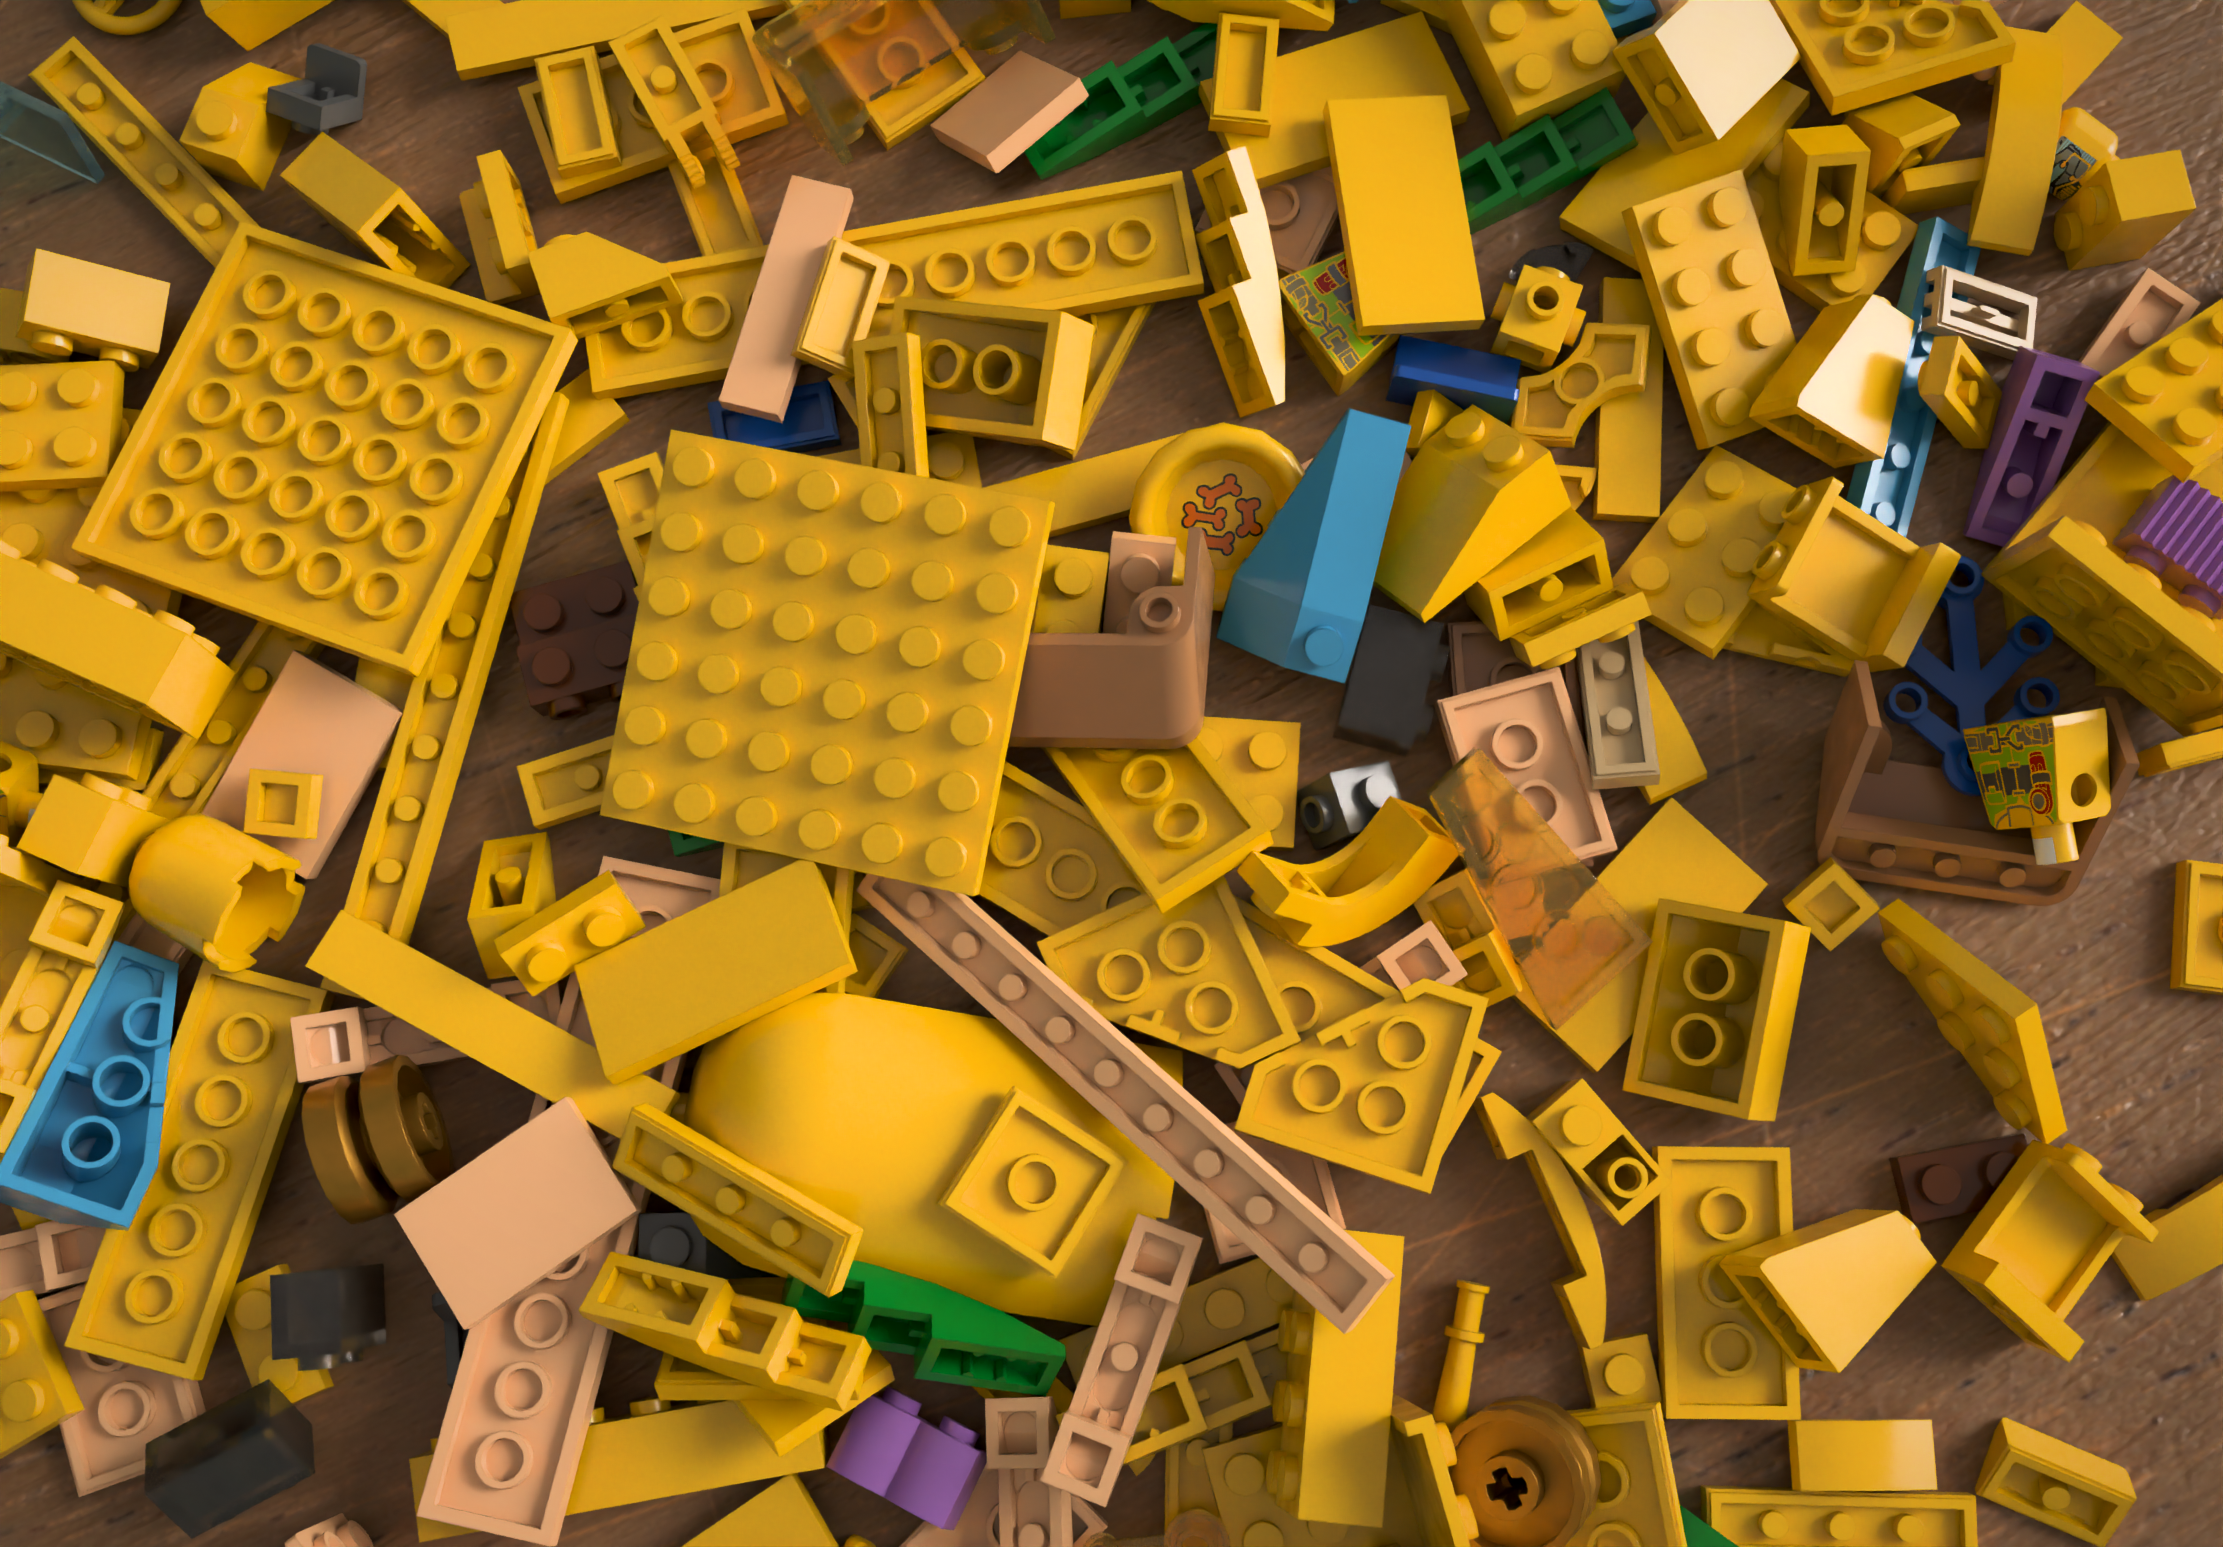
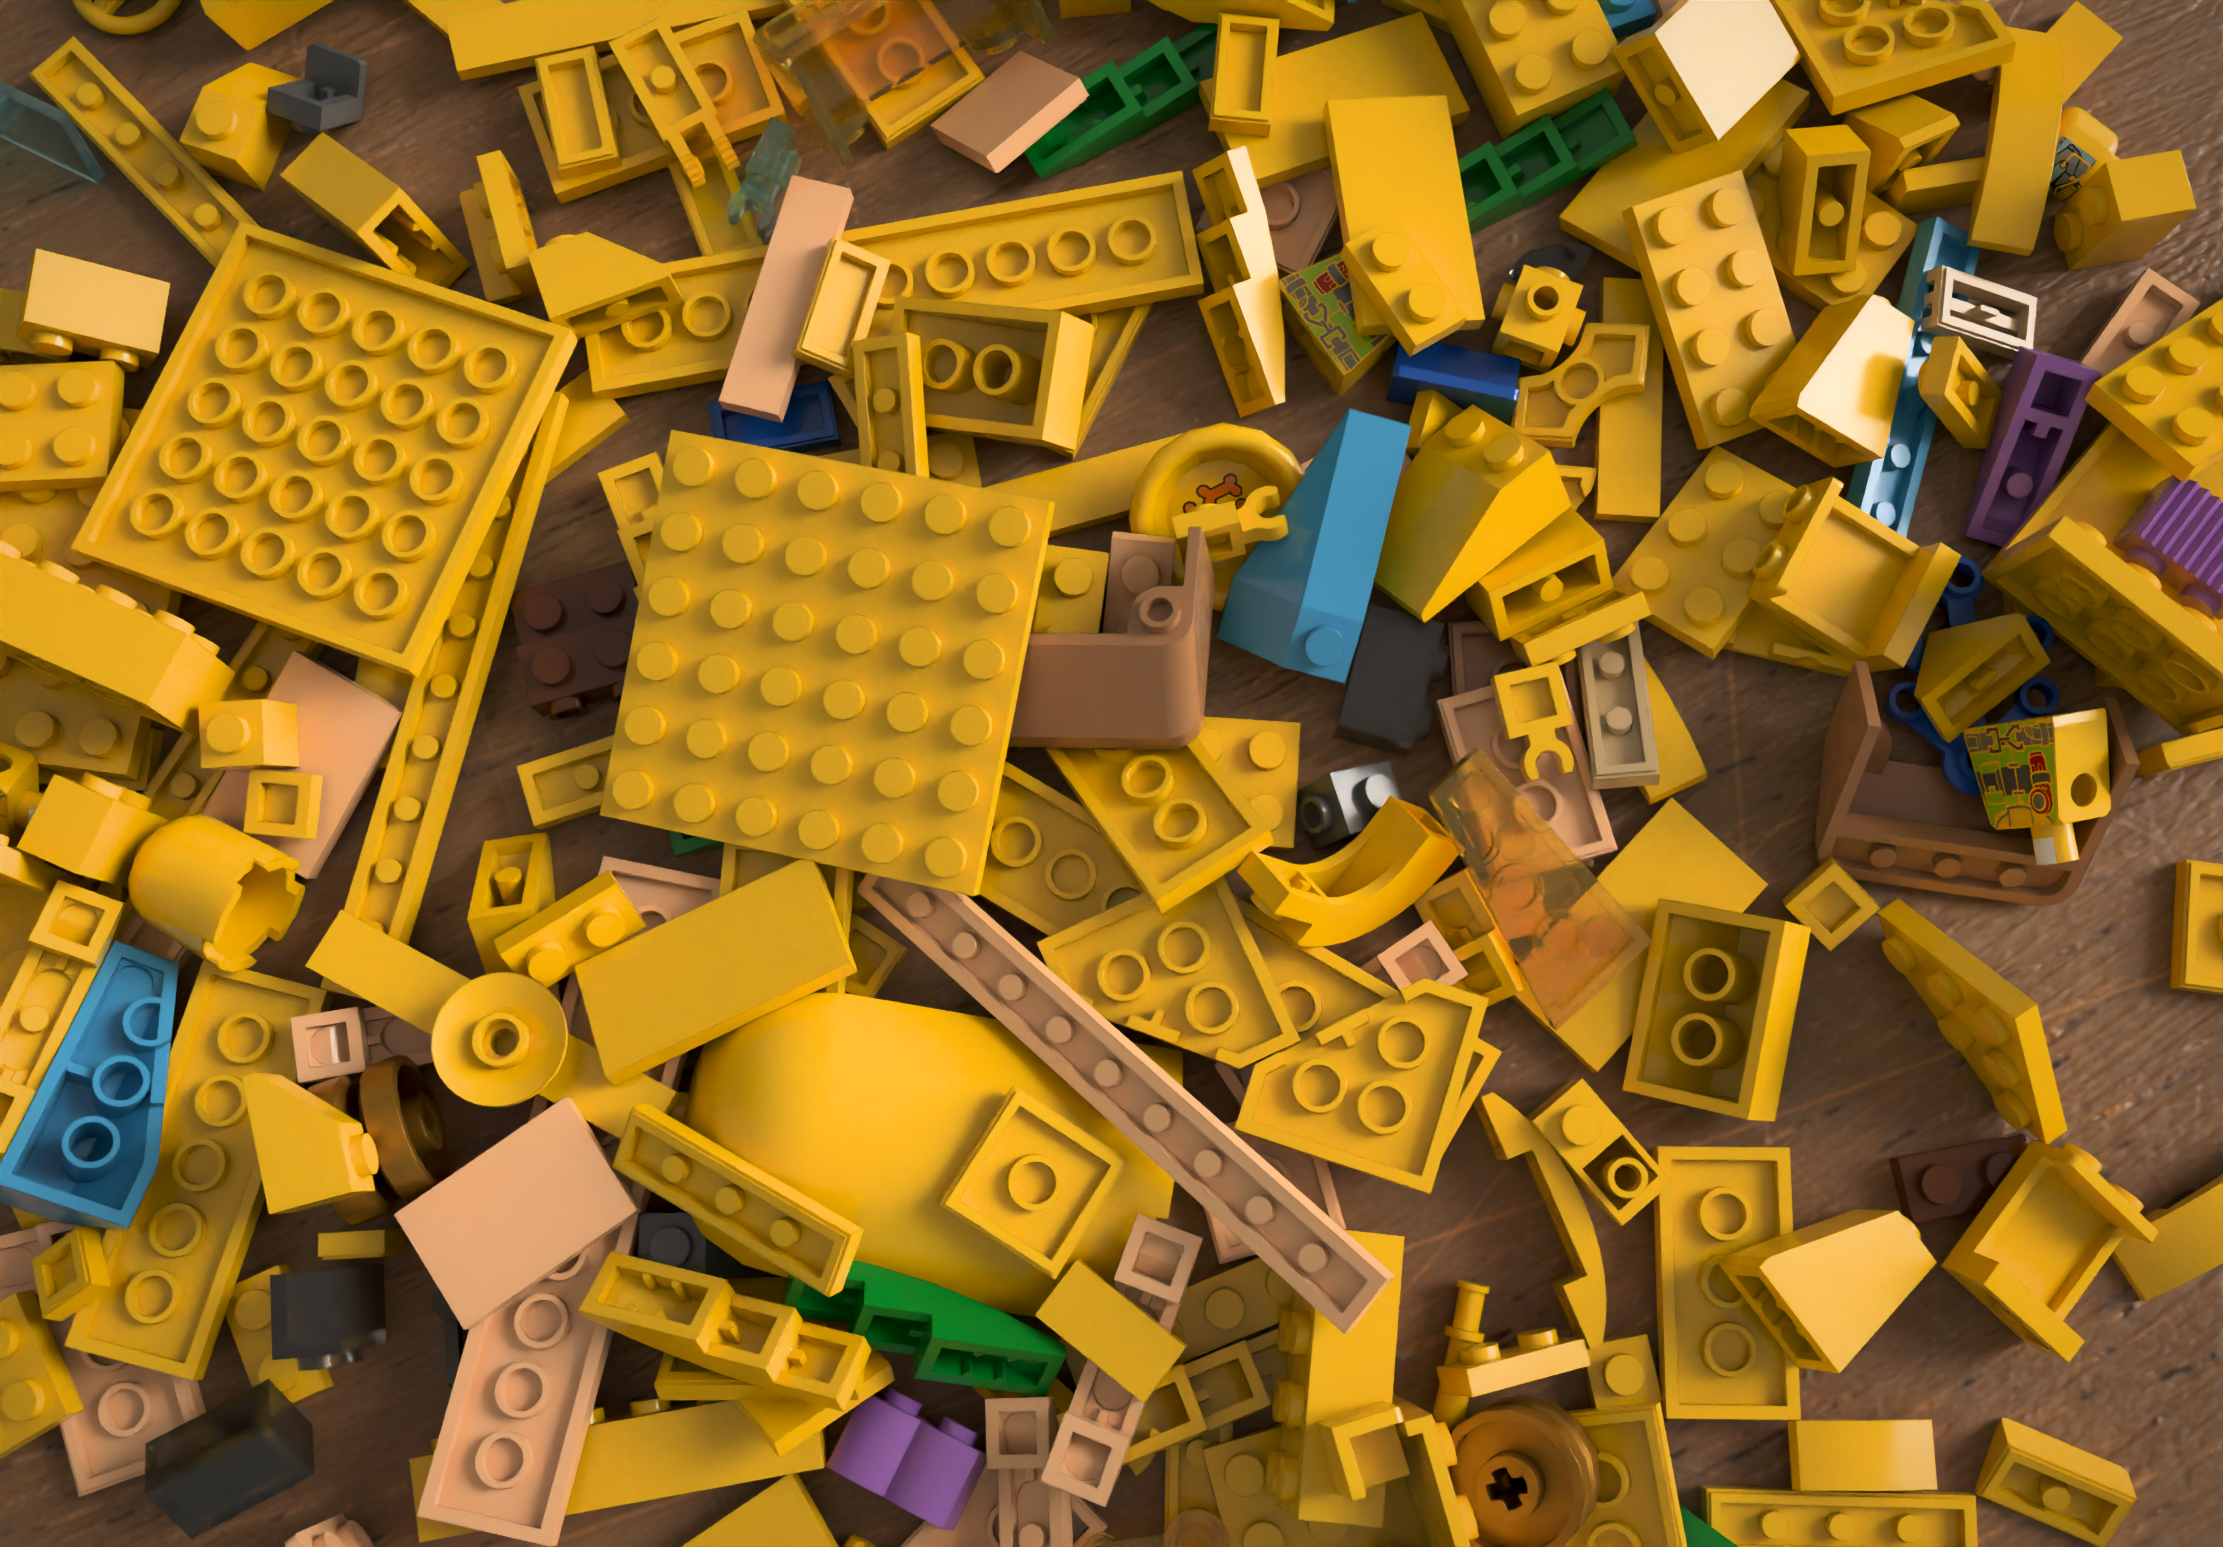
none -> yellow tile [32,1225,111,1322]
none -> yellow brick [198,699,300,771]
none -> yellow slope [241,1072,379,1214]
none -> yellow tile [318,1228,406,1260]
none -> yellow dish [431,972,568,1108]
none -> clear light blue plate [727,117,801,239]
none -> yellow tile [1035,1259,1188,1404]
none -> yellow plate [1171,486,1289,568]
none -> yellow panel [1316,1401,1410,1502]
none -> yellow plate [1339,216,1467,357]
none -> yellow plate [1436,1327,1591,1397]
none -> yellow plate [1490,661,1574,783]
none -> yellow slope [1914,612,2051,743]

